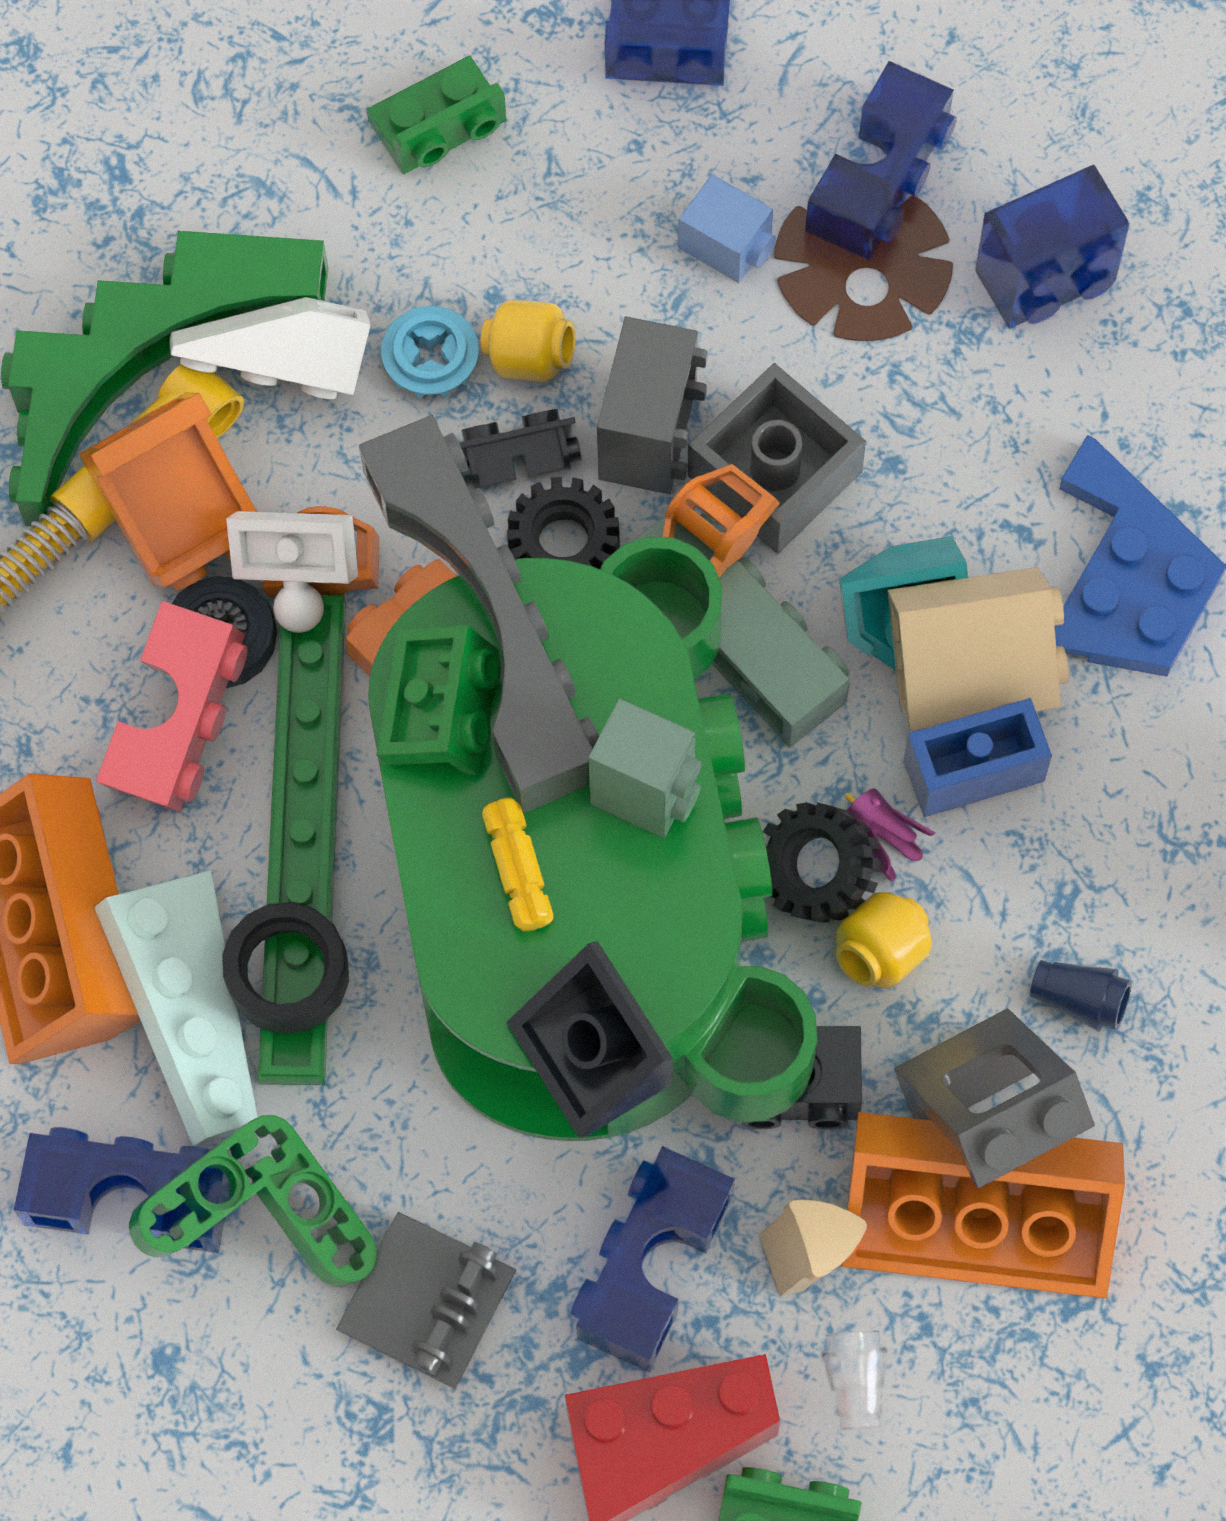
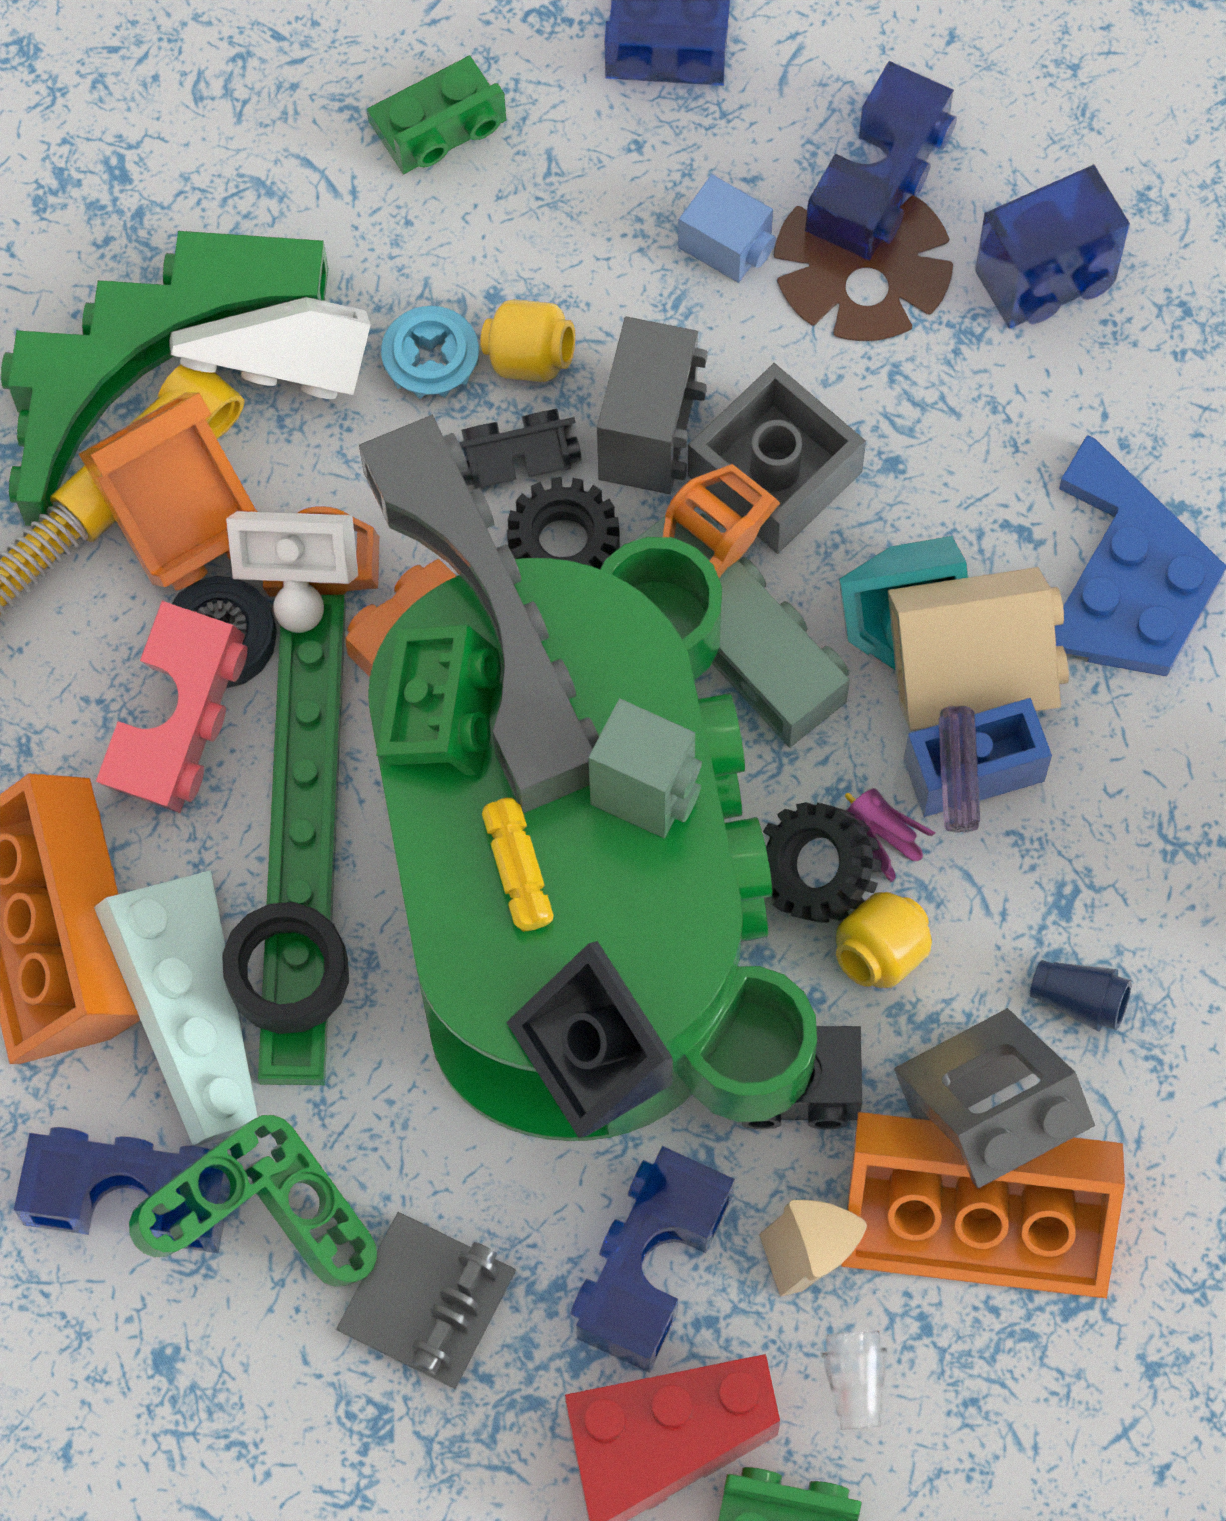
none -> clear purple axle [939,706,980,833]

